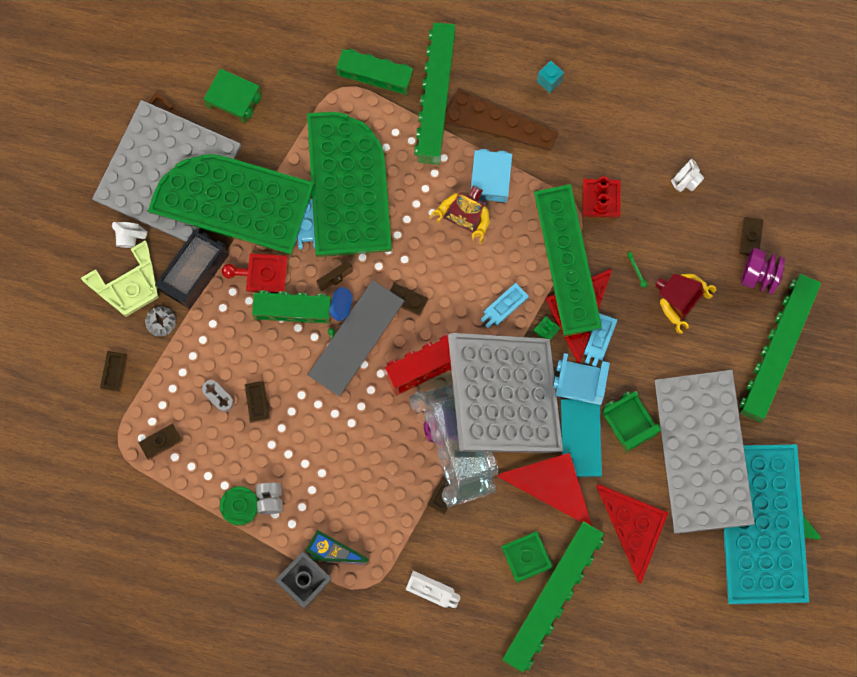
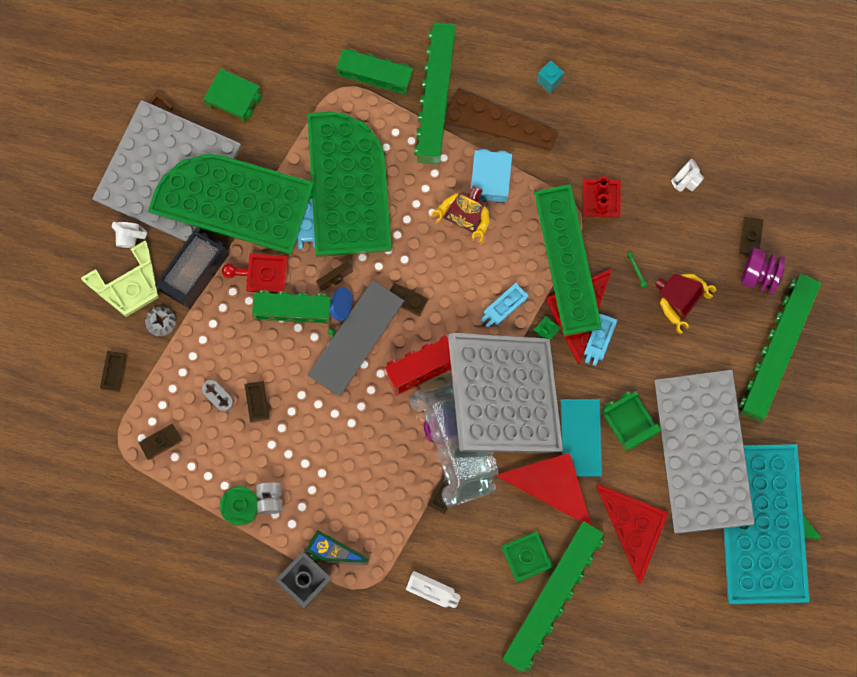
medium azure panel [553,353,610,405] -> none

